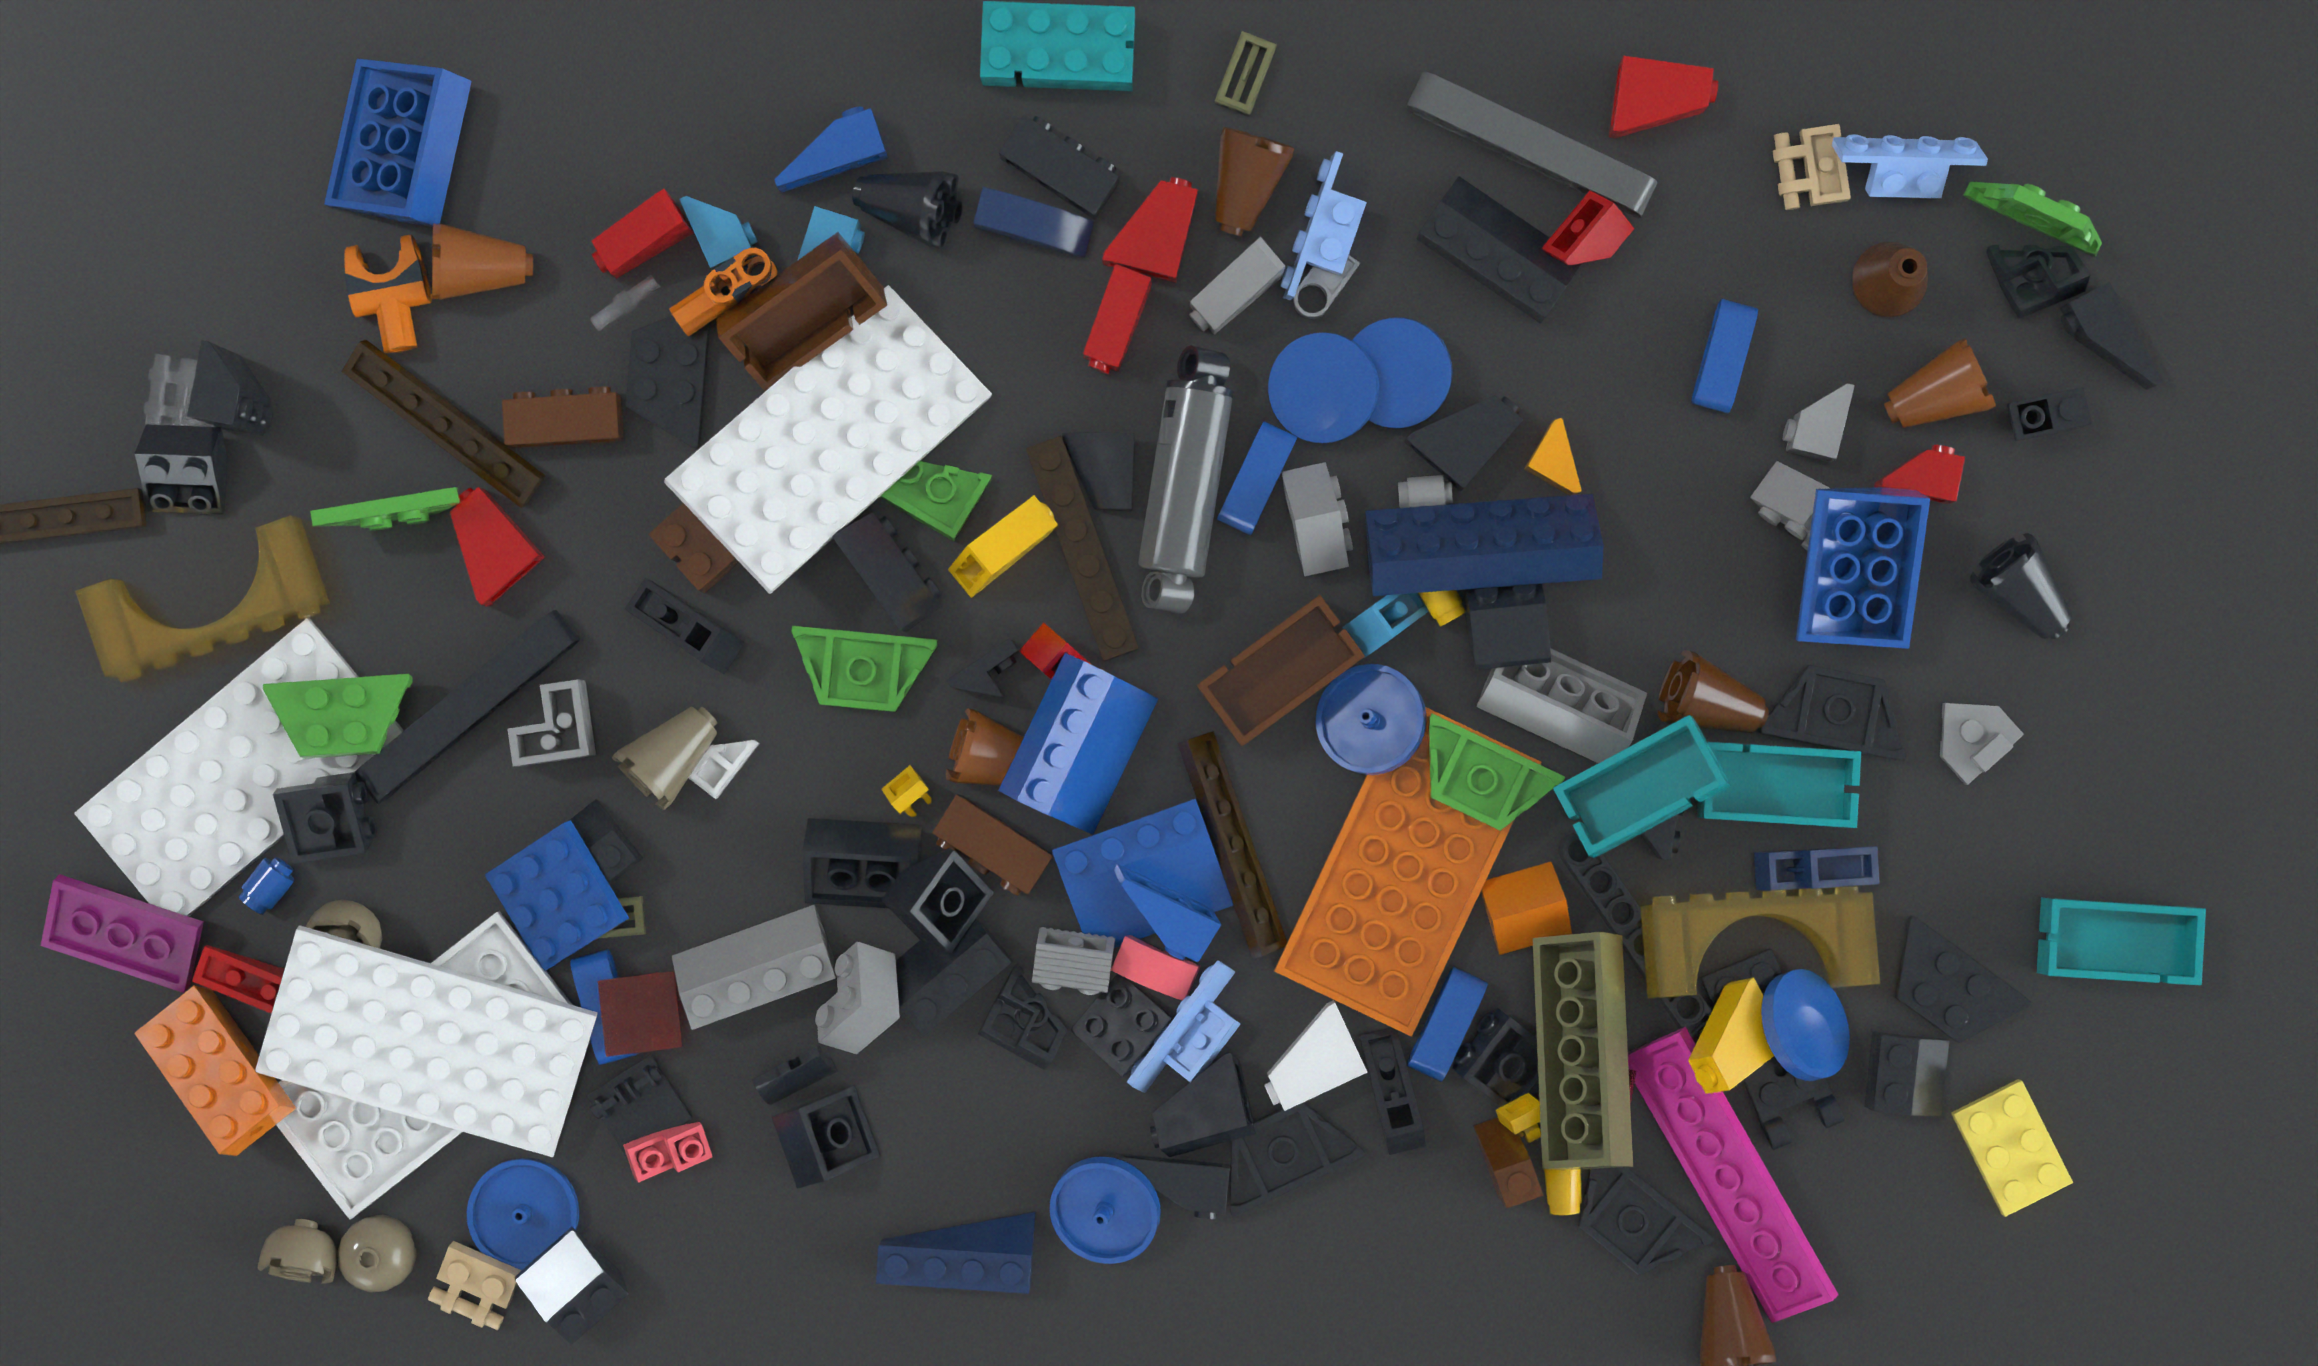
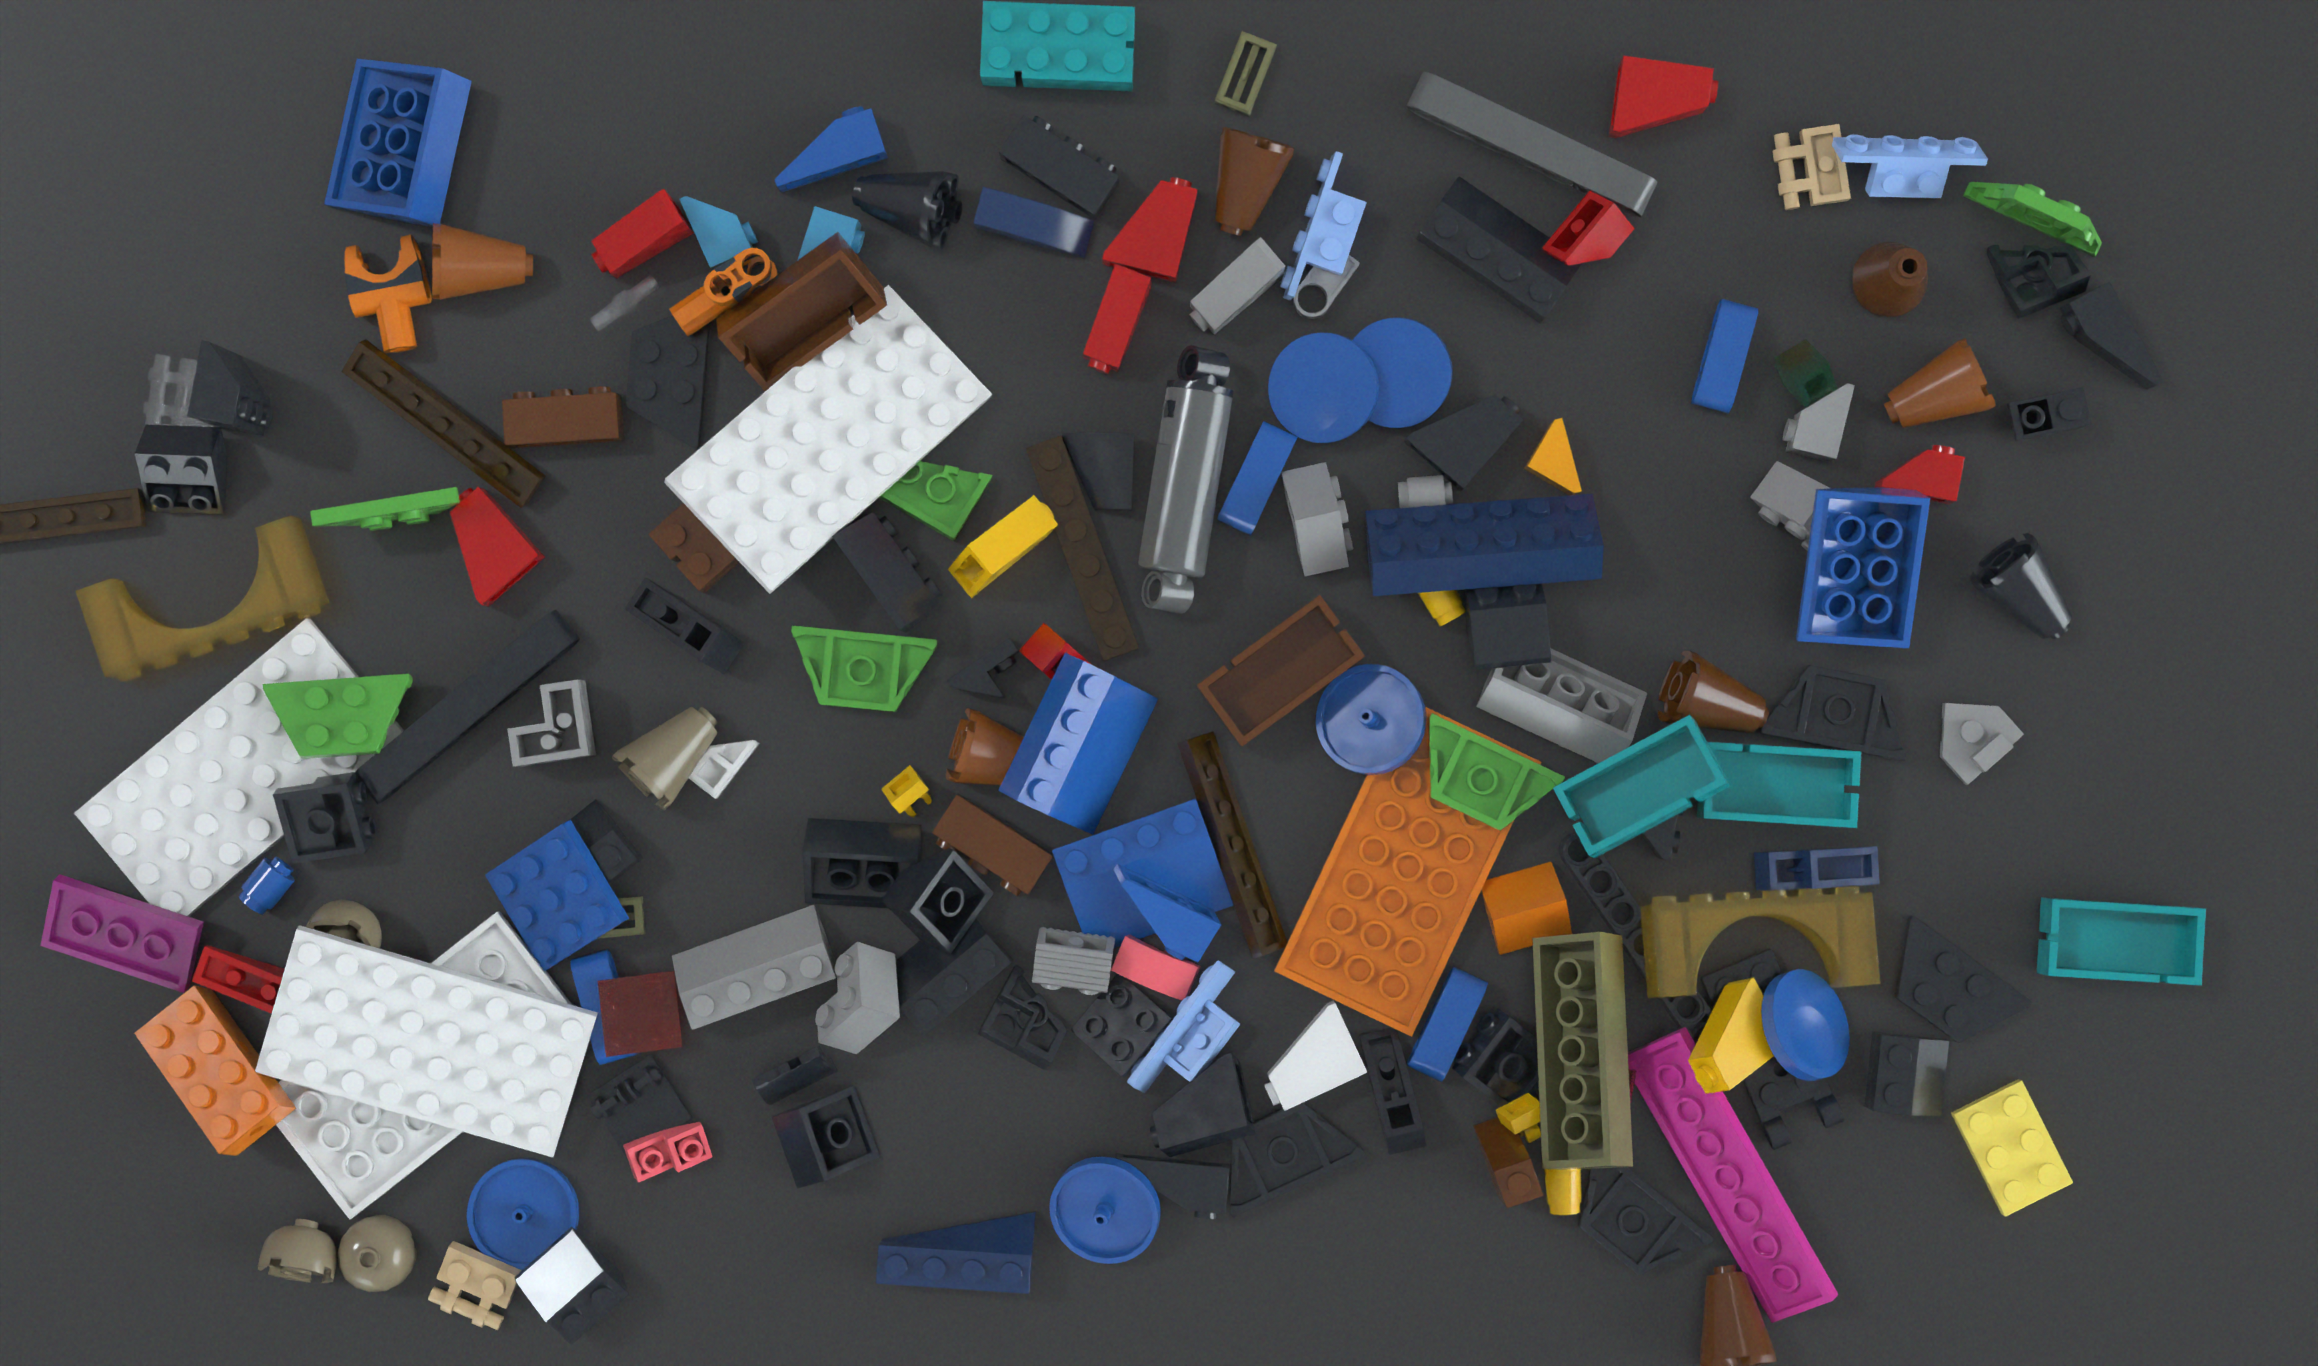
dark azure slope [1342,593,1429,658] -> none
none -> clear green brick [1773,339,1838,408]

